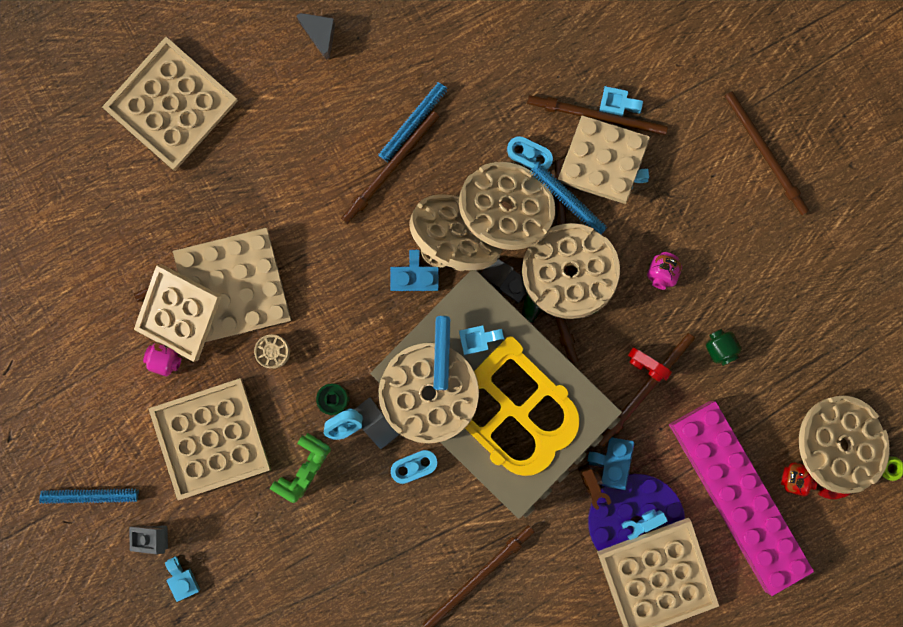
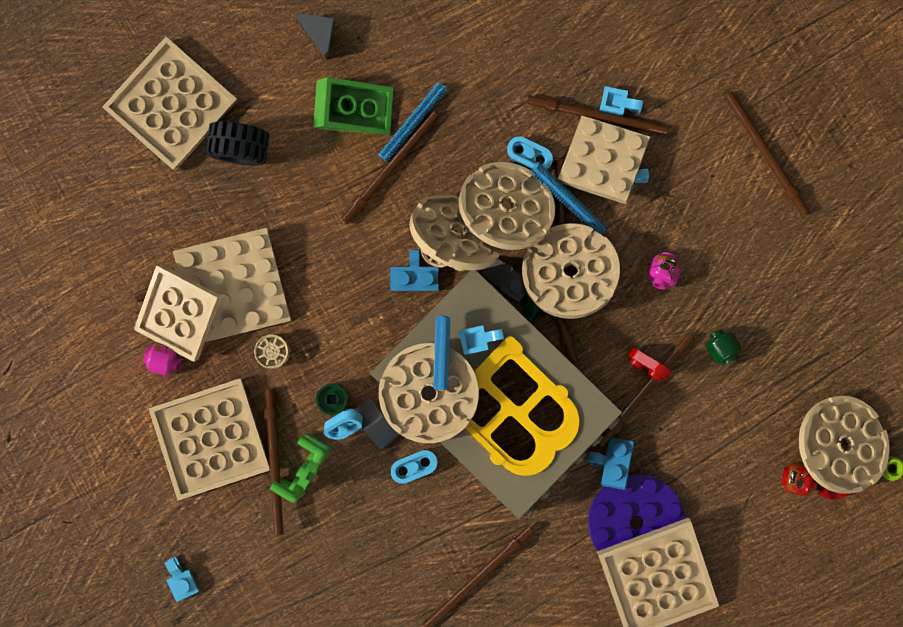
dark azure axle [39,489,139,504] -> none
dark grey slope [129,525,168,554] -> none
reddish brown plate [578,466,611,510] -> none
medium azure plate [622,509,668,540] -> none
dark pink brick [669,401,814,596] -> none
none -> black tyre [205,121,270,166]
none -> reddish brown bar [264,389,284,535]
none -> bright green slope [313,77,394,135]

